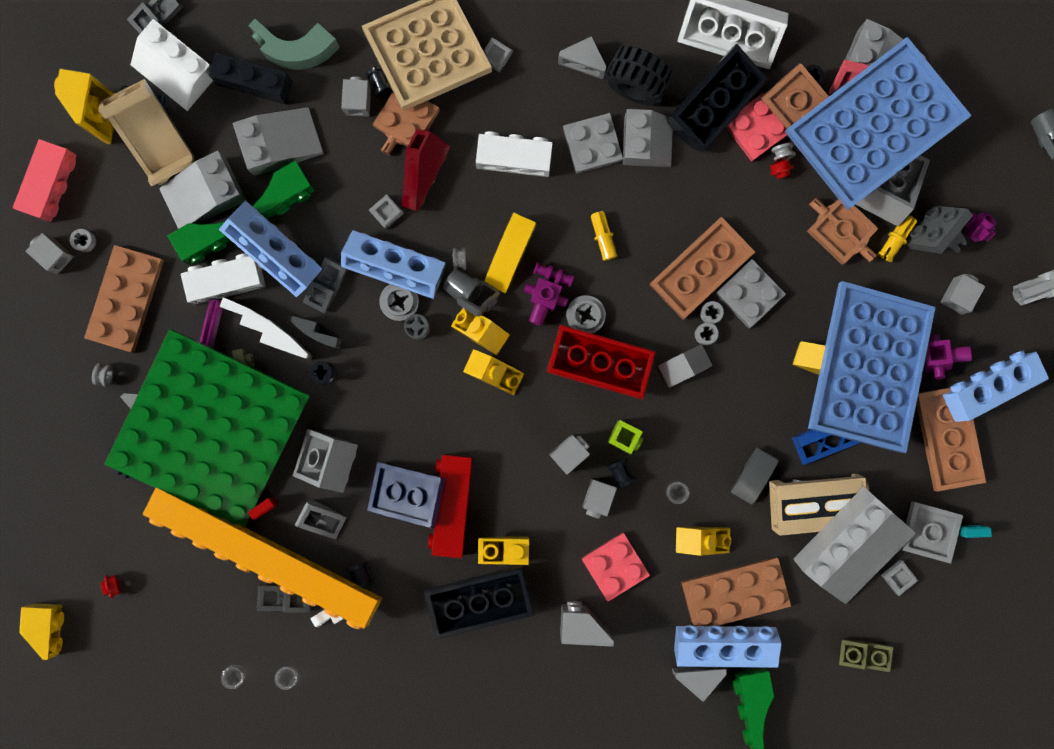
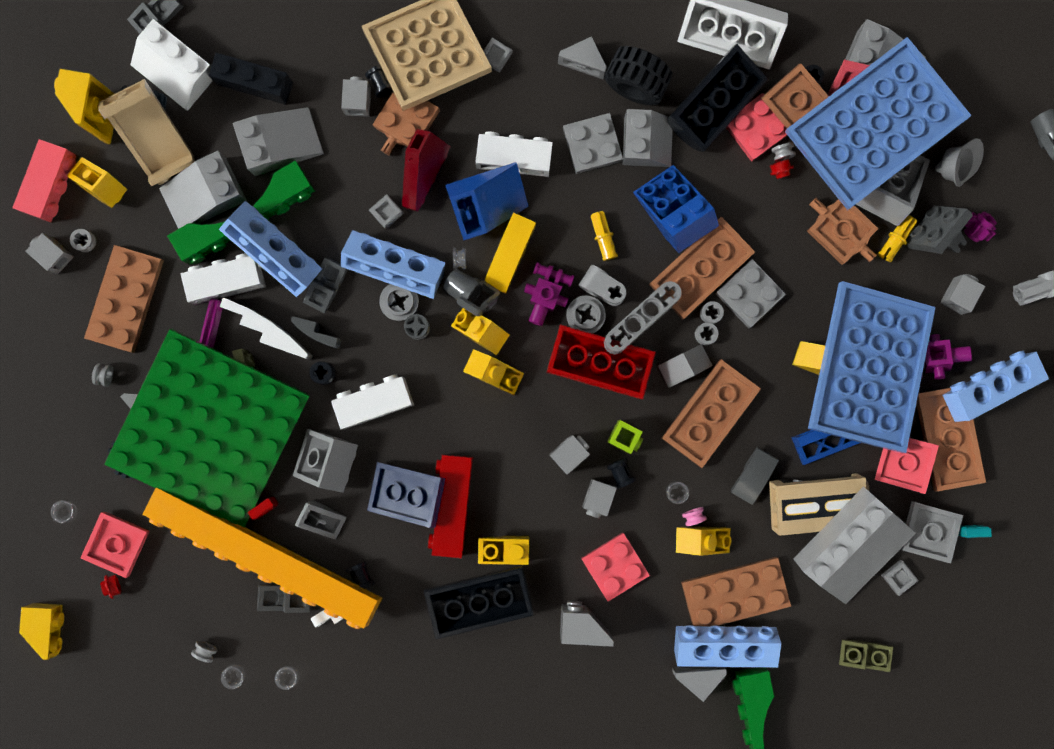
sand green arch [248,19,340,70] -> none
none -> clear bush [51,500,78,523]
none -> yellow slope [66,157,128,208]
none -> coral plate [81,511,150,578]
none -> light grey bush [191,641,217,663]
none -> white brick [331,374,414,429]
none -> blue slope [445,162,529,240]
none -> light grey piece [578,265,626,306]
none -> light grey beam [604,281,682,354]
none -> blue slope [633,165,719,253]
none -> nougat plate [661,359,760,468]
none -> bright pink bush [682,507,707,526]
none -> coral plate [875,438,939,494]
none -> light grey piece [935,138,984,187]

